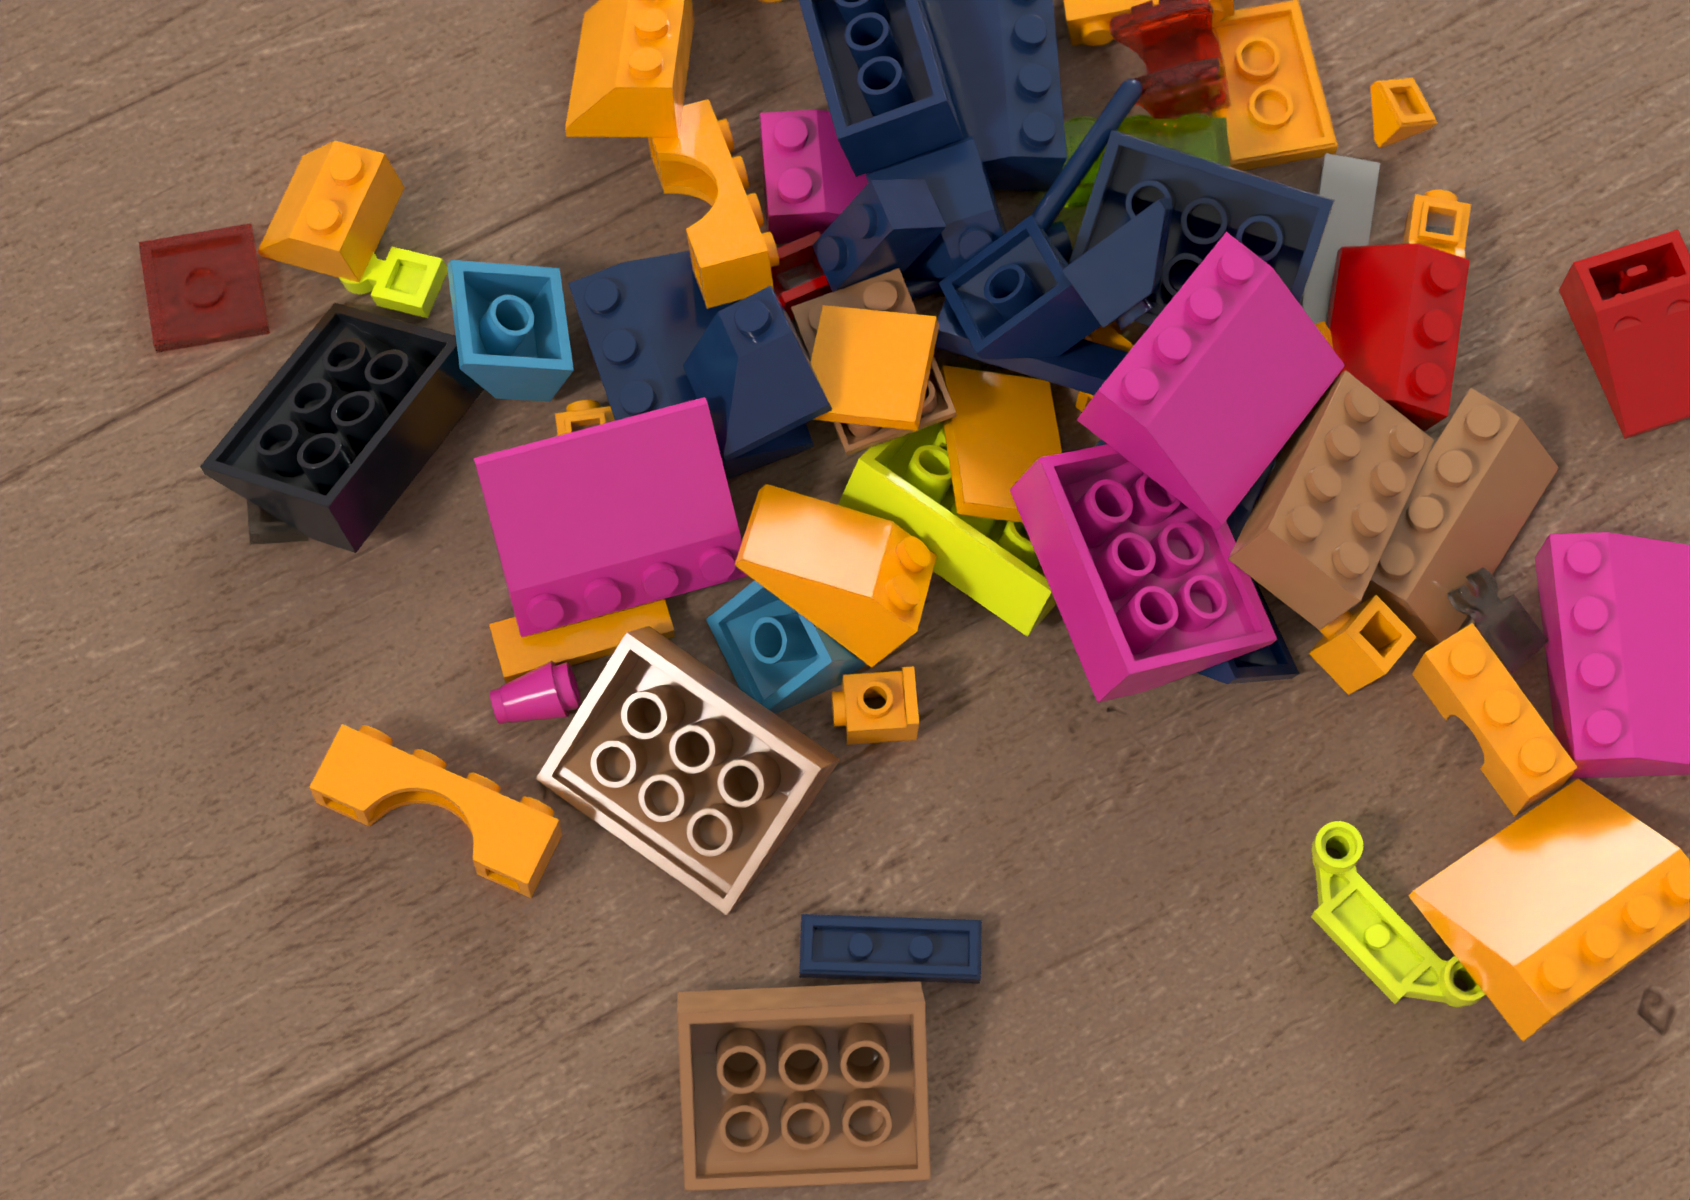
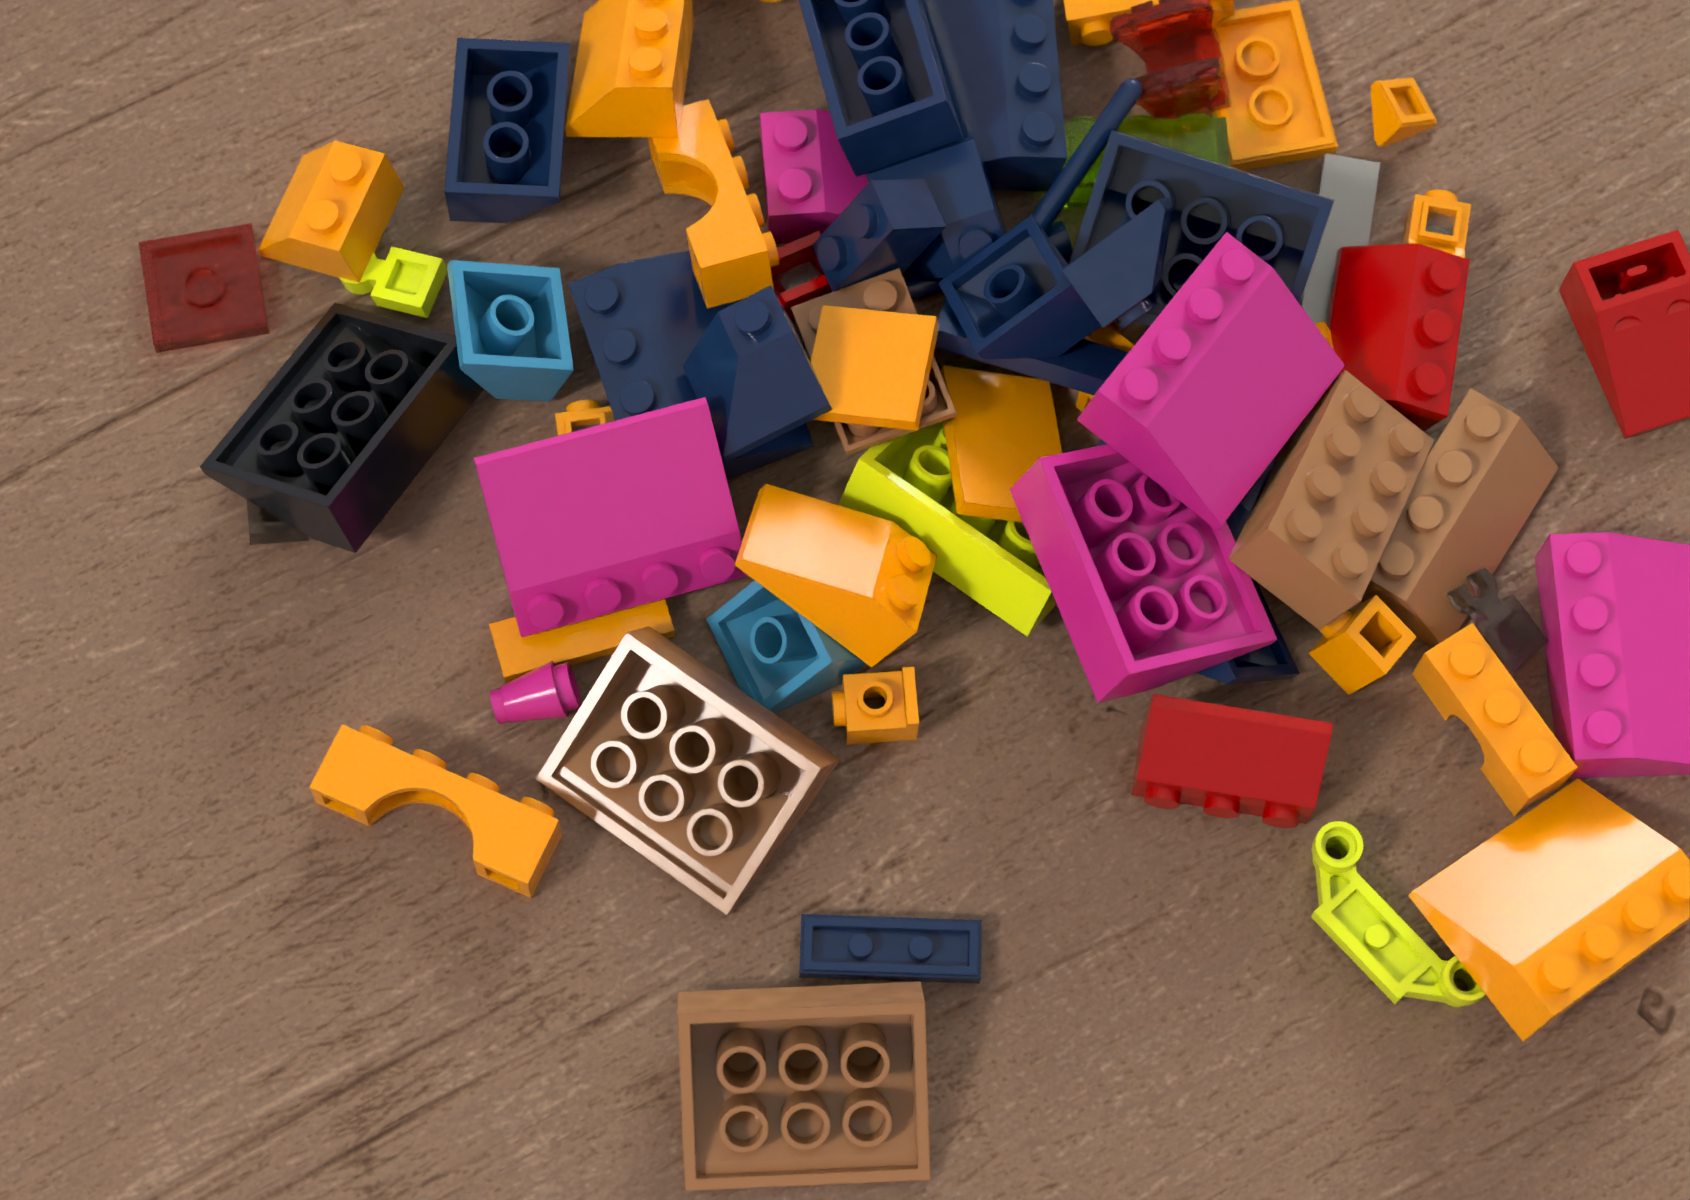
none -> dark blue slope [444,38,571,223]
none -> red slope [1131,694,1333,828]

